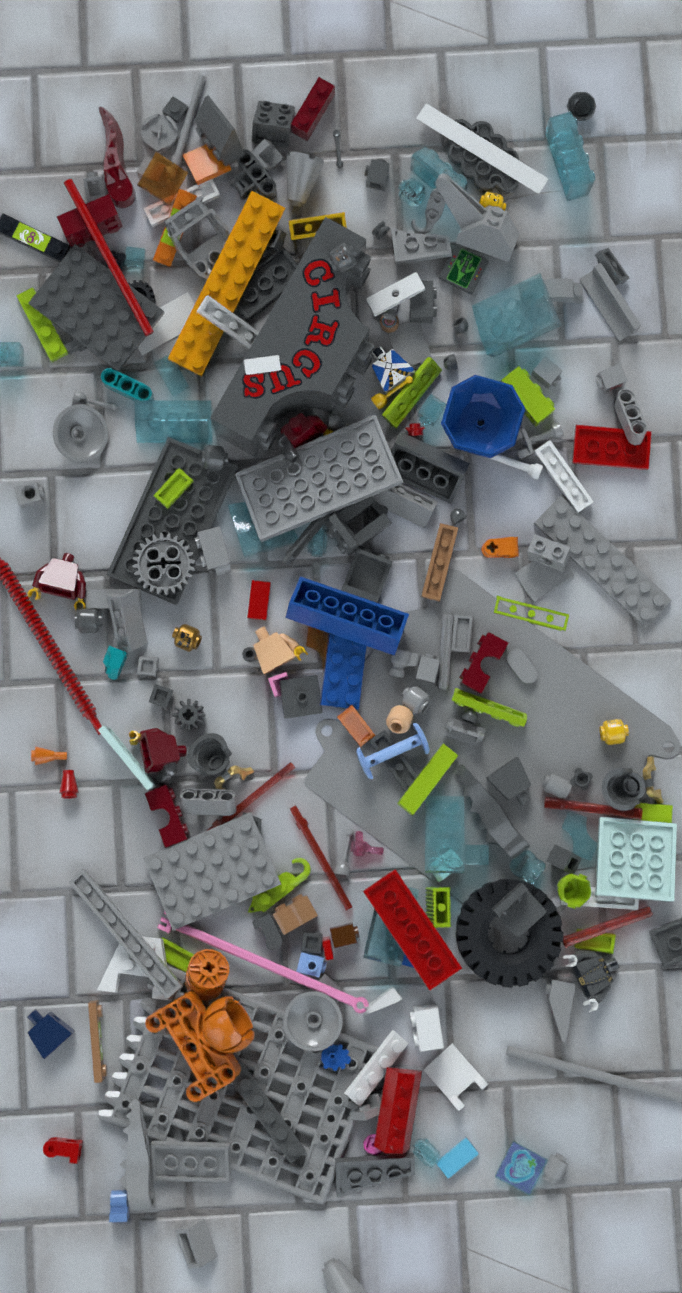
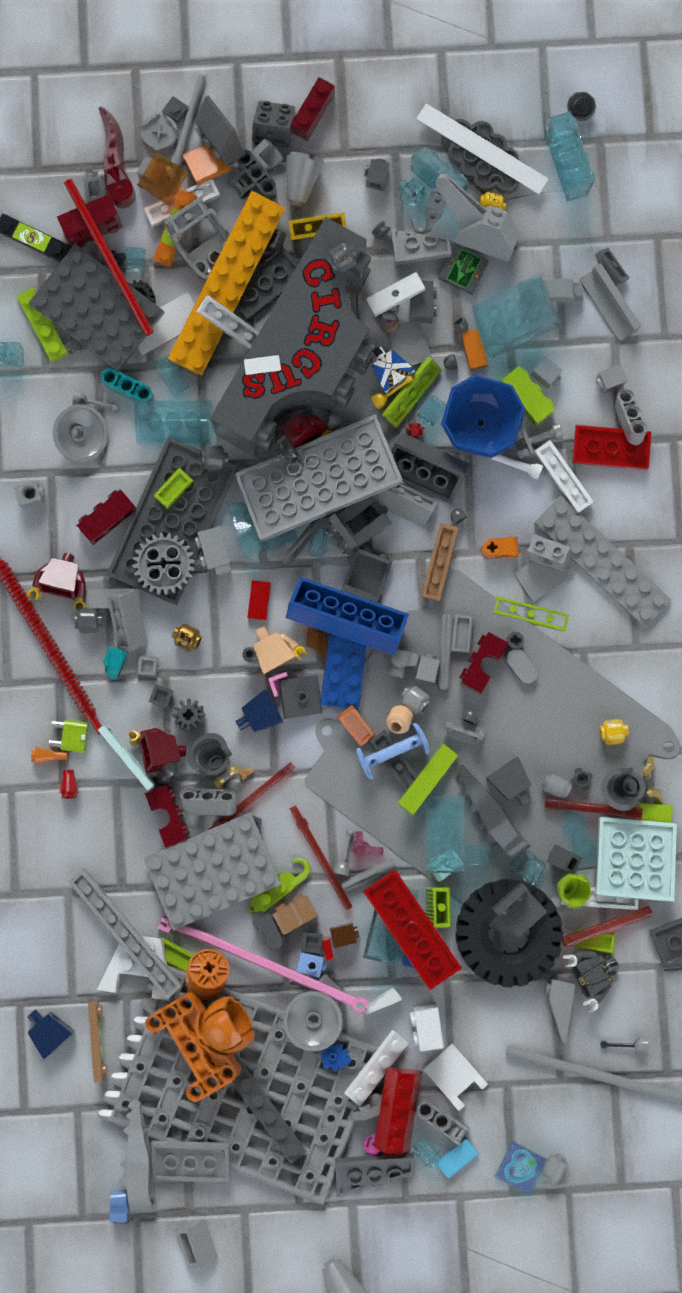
red leg [43,1137,83,1164] -> none
dark grey hinge [333,130,343,167] -> none
lime plate [452,688,527,727] -> none
none -> lime piece [48,720,89,753]
none -> dark red brick [76,489,136,546]
none -> dark blue torso [235,689,284,732]
none -> light grey axle [341,858,397,892]
none -> light grey piece [416,1099,470,1145]
none -> orange tile [461,329,489,370]
none -> dark grey bush [506,632,524,649]
none -> hinge [600,1038,648,1054]

